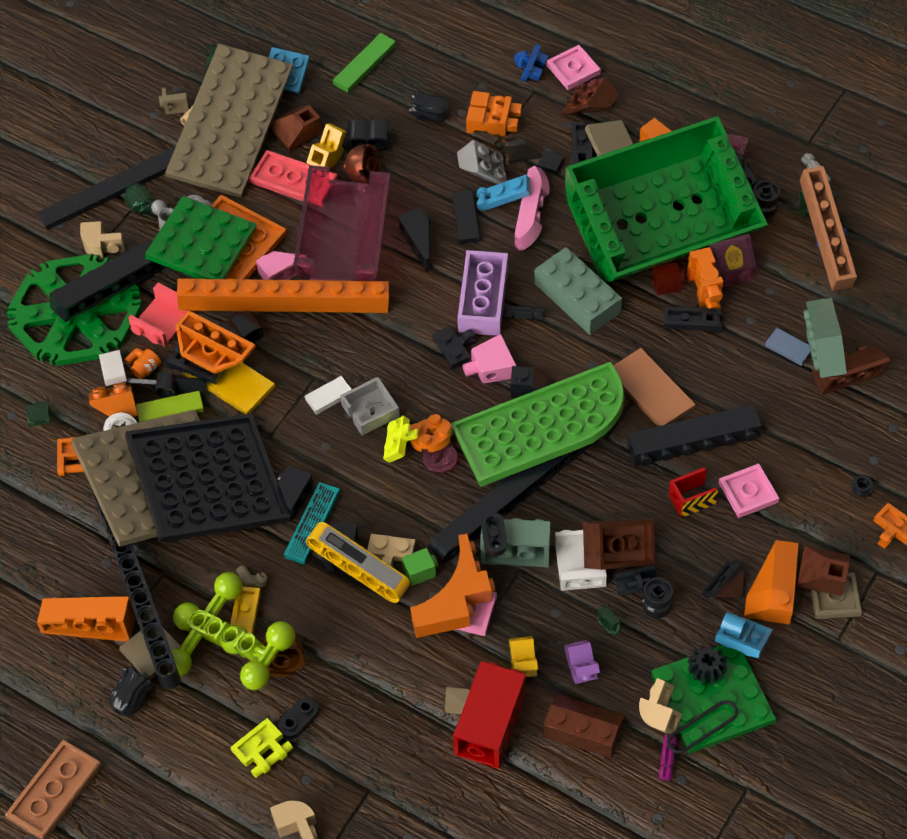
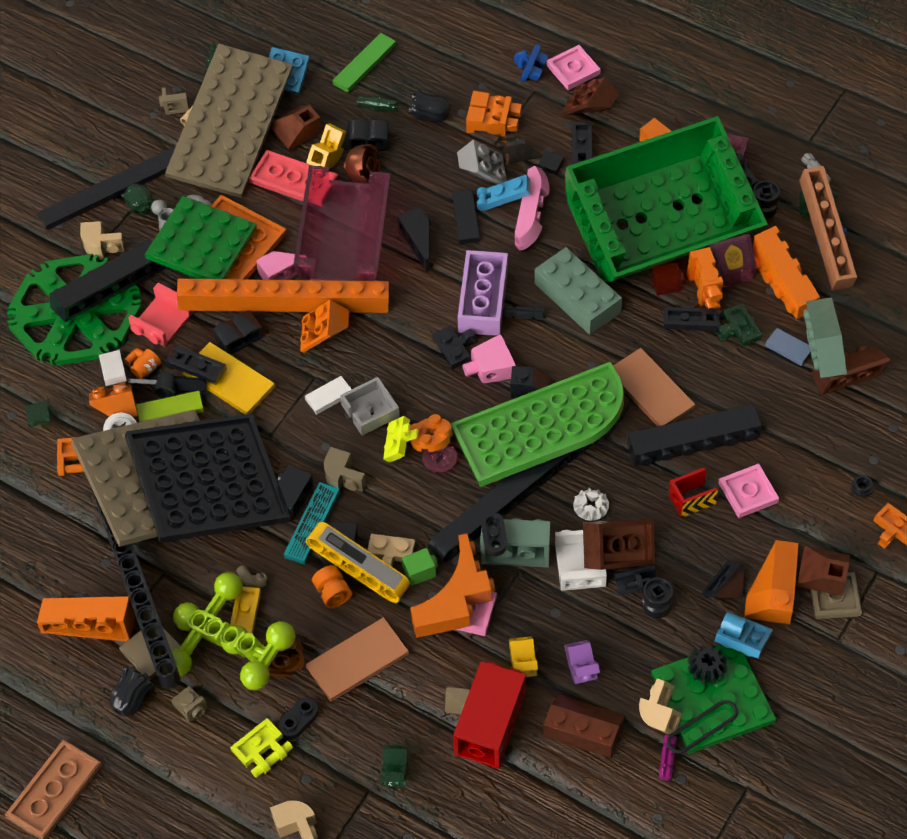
orange wedge [175,310,256,374] -> none
dark tan tile [585,120,633,156] -> none
clear green tile [598,605,620,636] -> none
none -> dark tan bracket [171,686,207,723]
none -> orange slope [300,300,349,353]
none -> nougat tile [306,617,409,702]
none -> orange wheel [312,565,352,608]
none -> dark tan brick [324,447,366,492]
none -> clear green pin [357,95,398,113]
none -> clear green brick [380,744,409,788]
none -> white gear [573,487,609,521]
none -> clear green plate [717,304,762,346]
none -> orange wedge [751,226,820,319]

